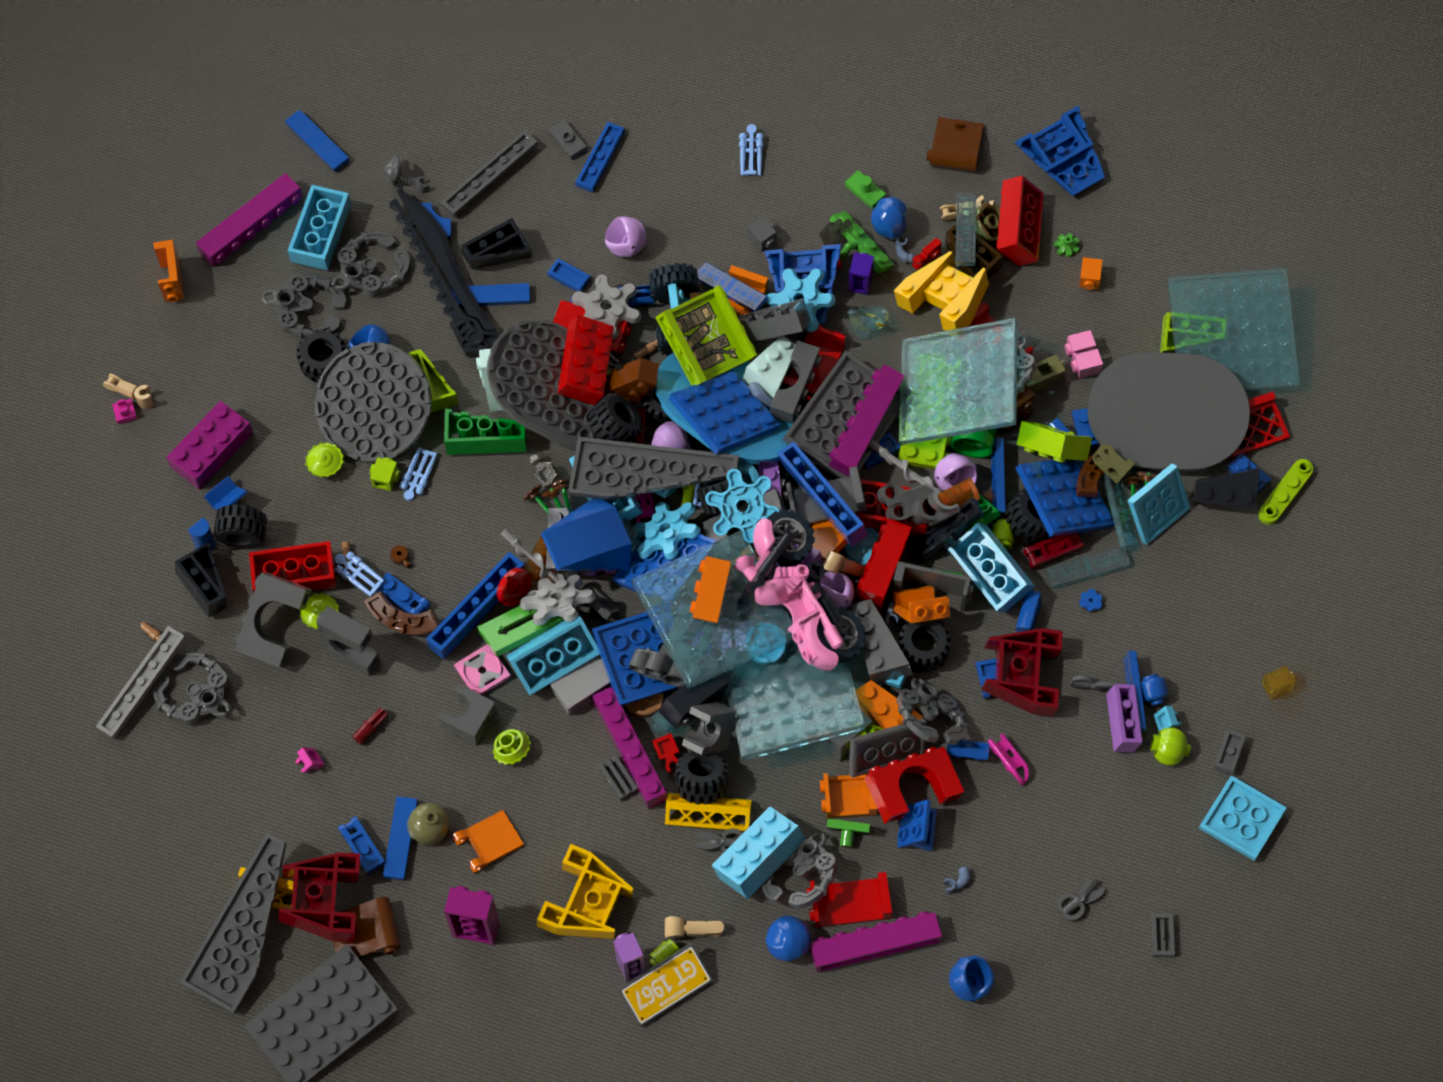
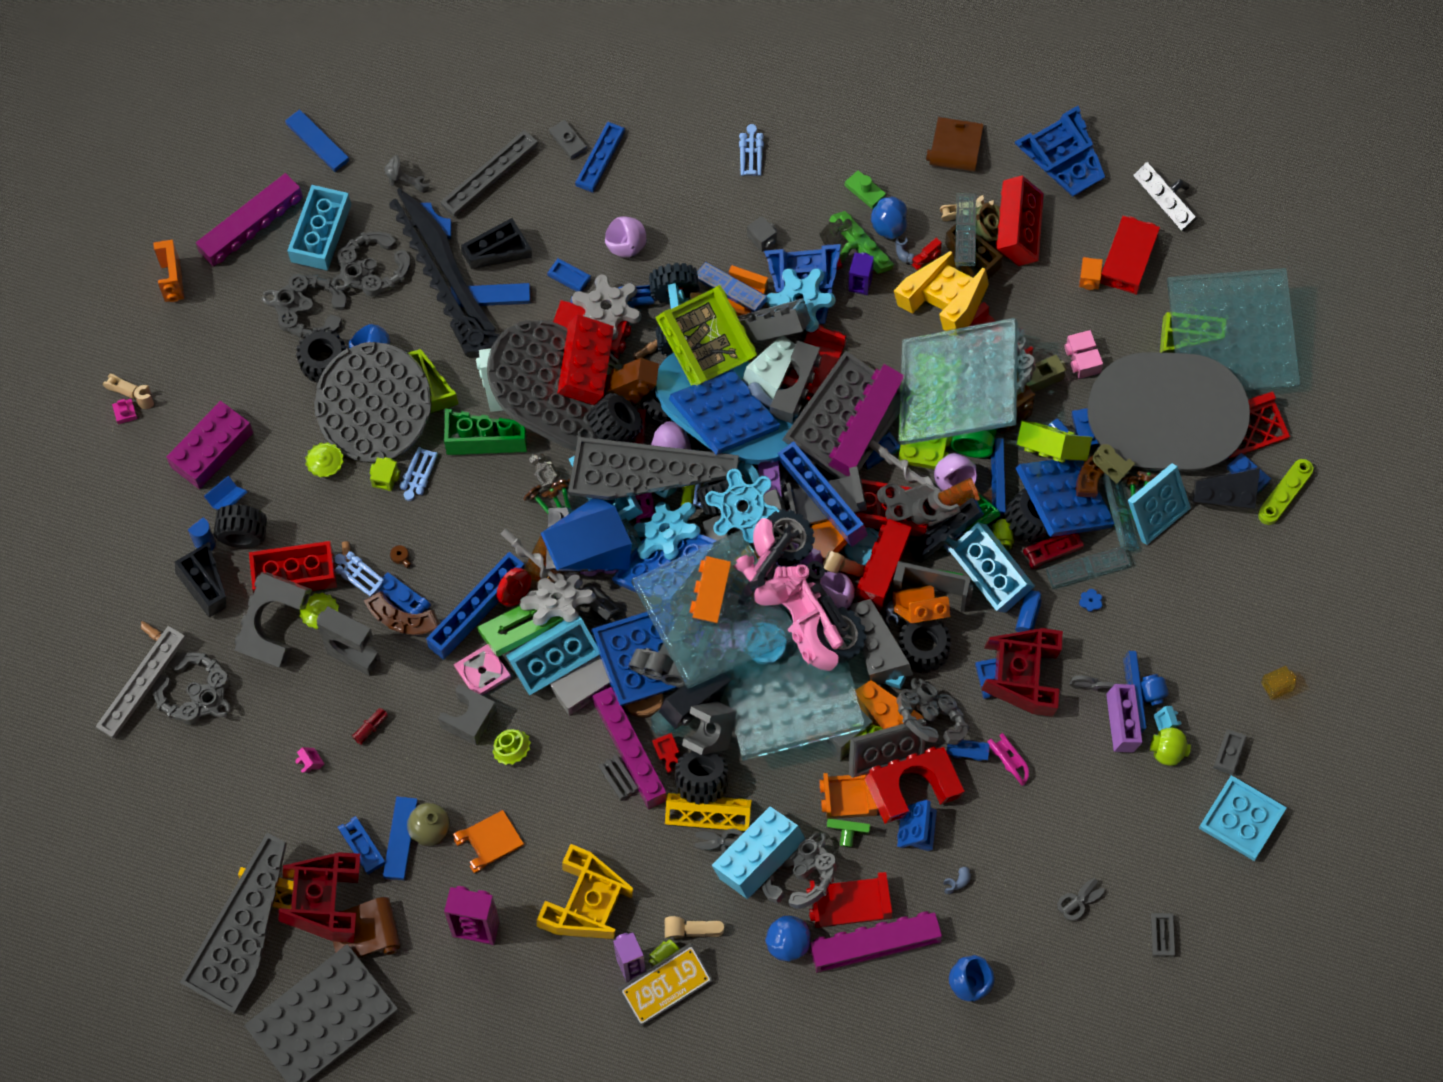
clear light blue hair [847,305,889,338] -> none
bright green plant [1054,233,1079,257] -> none
none -> red panel [1100,216,1160,295]
none -> plate [1133,162,1198,231]

